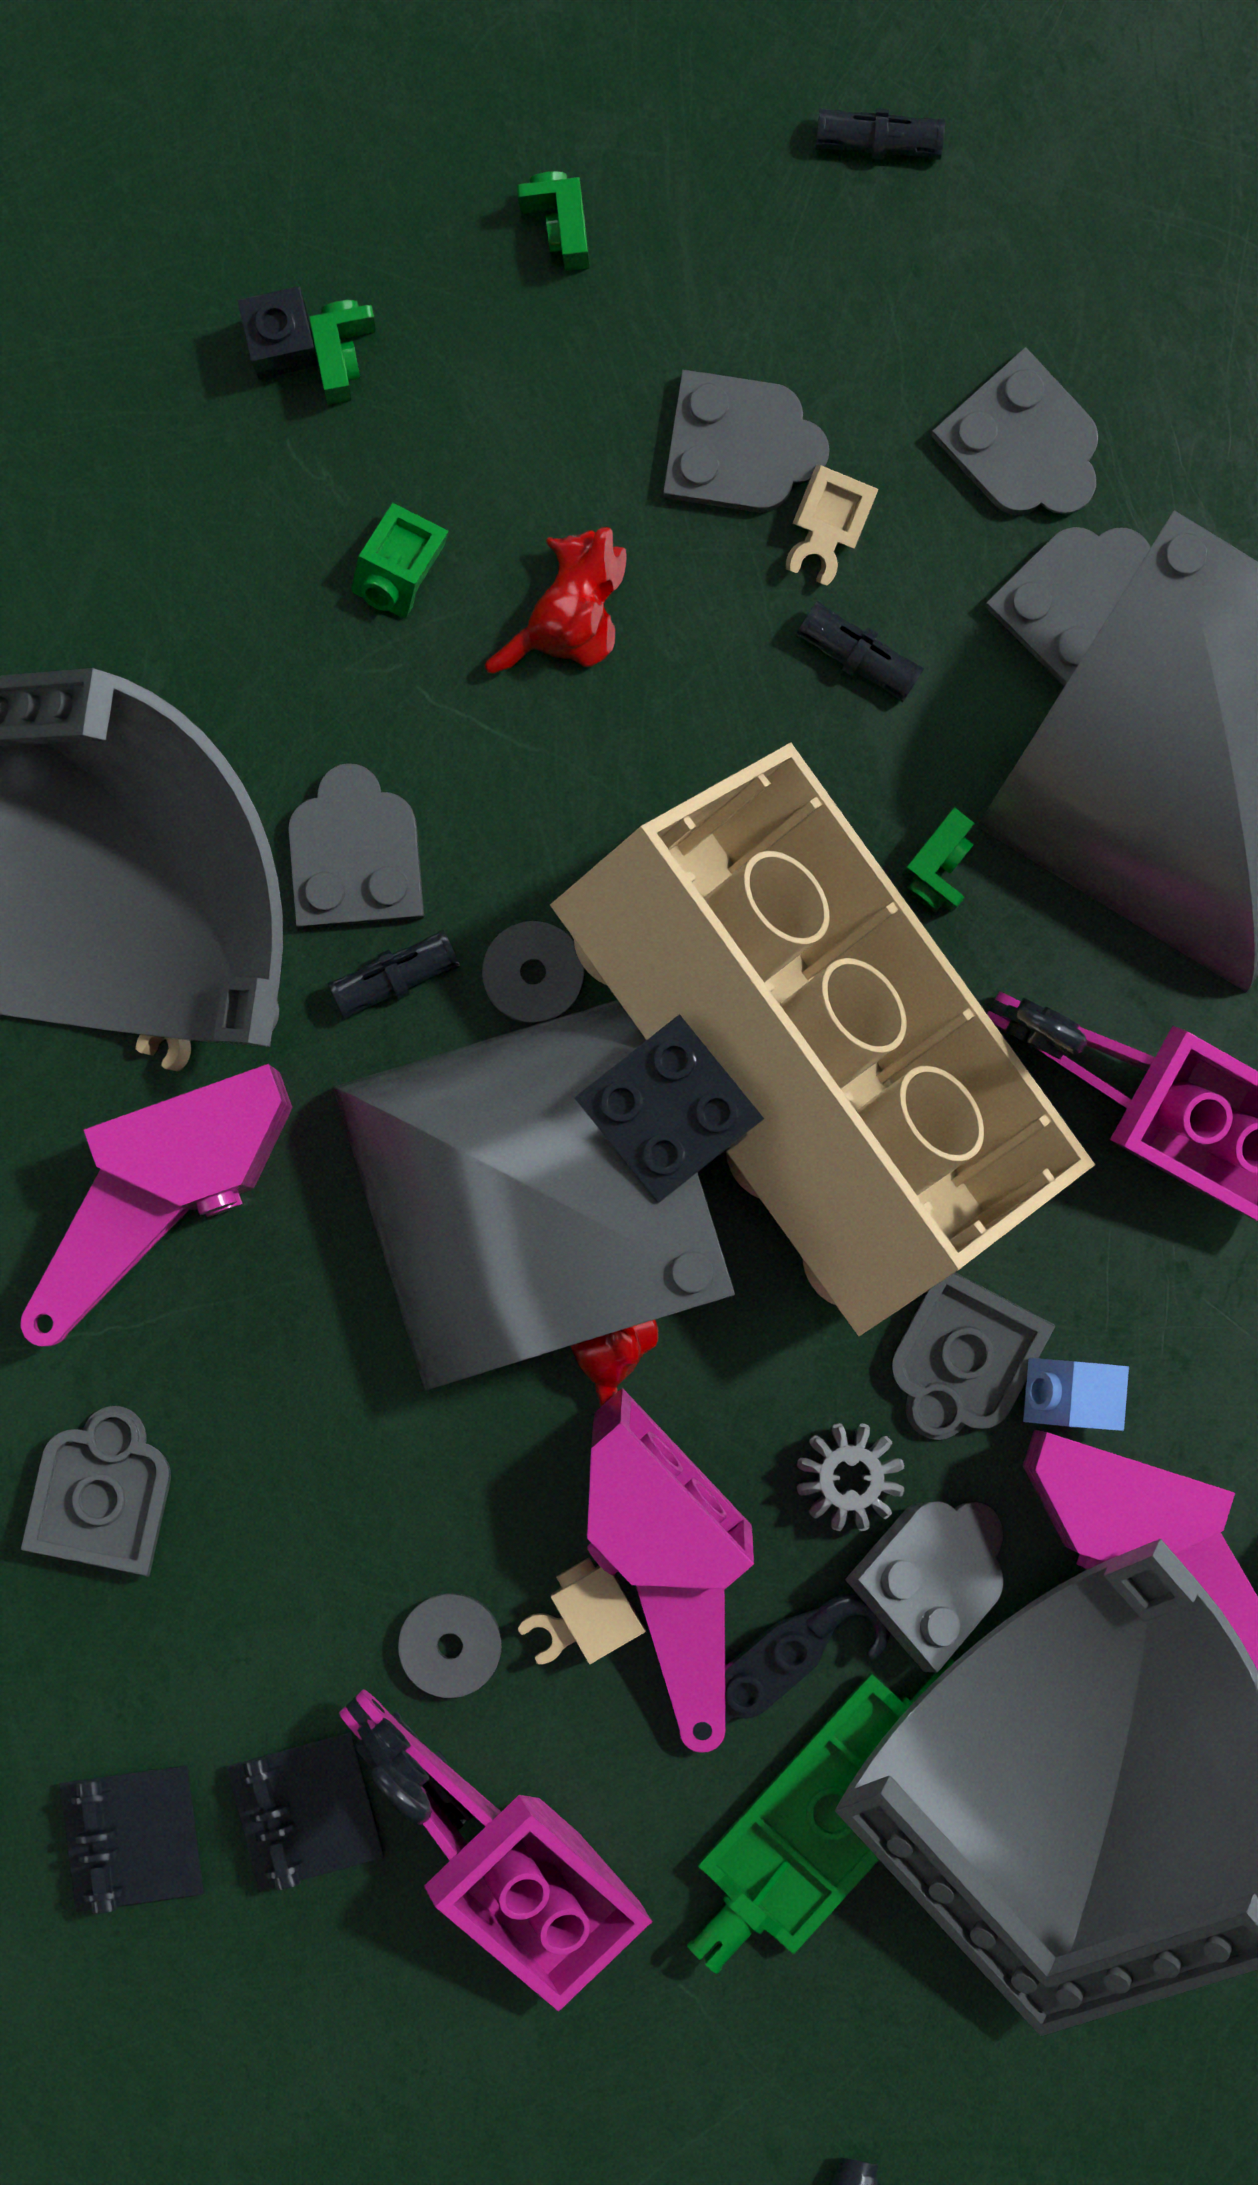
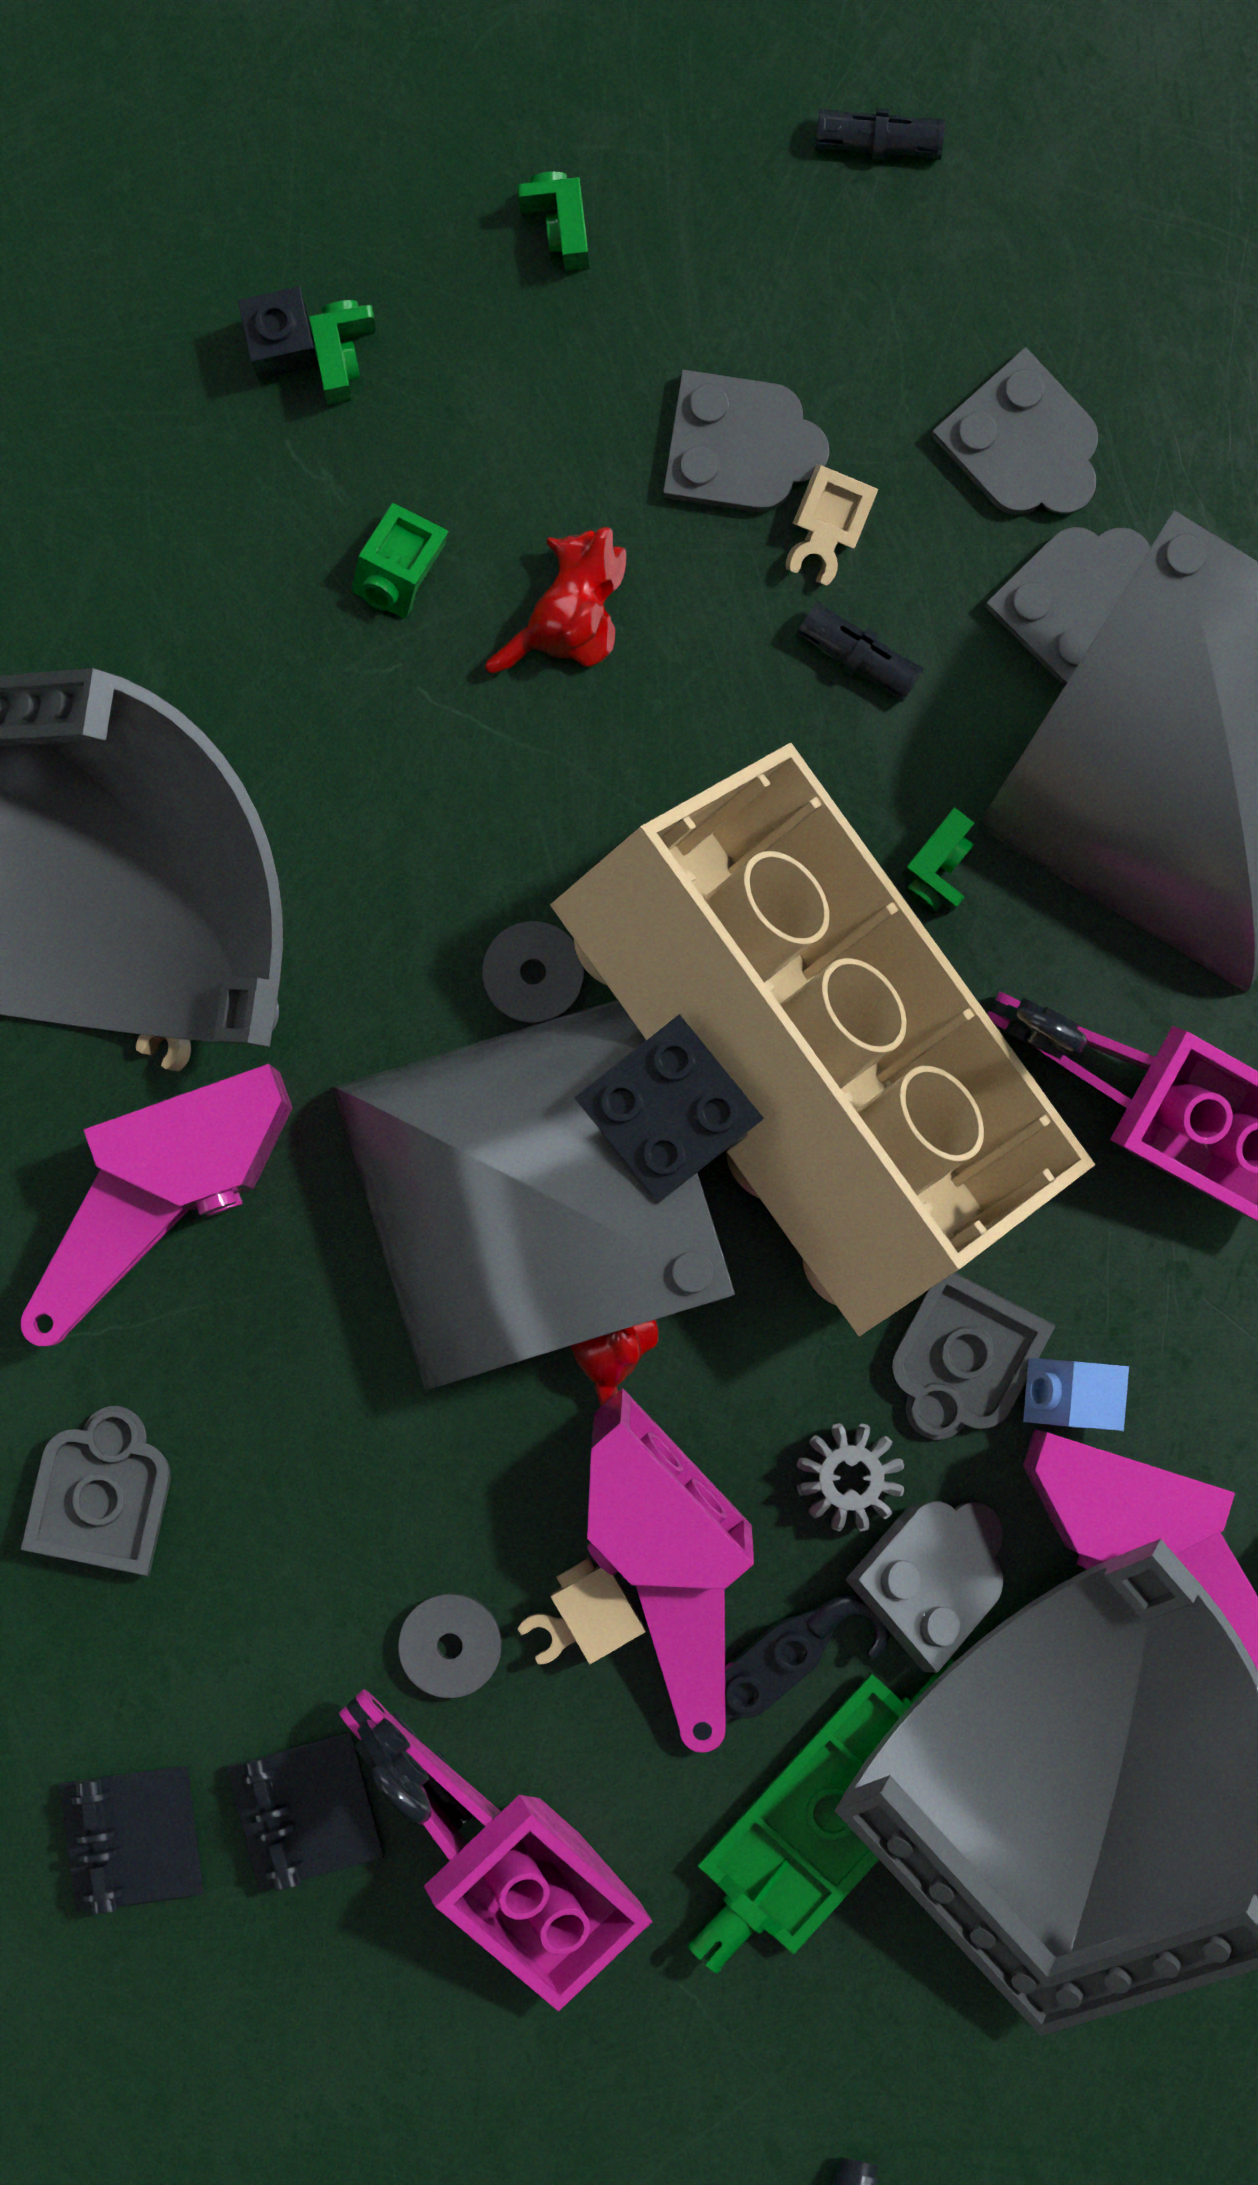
dark grey plate [289,763,424,929] -> none
black pin [327,930,460,1020] -> none

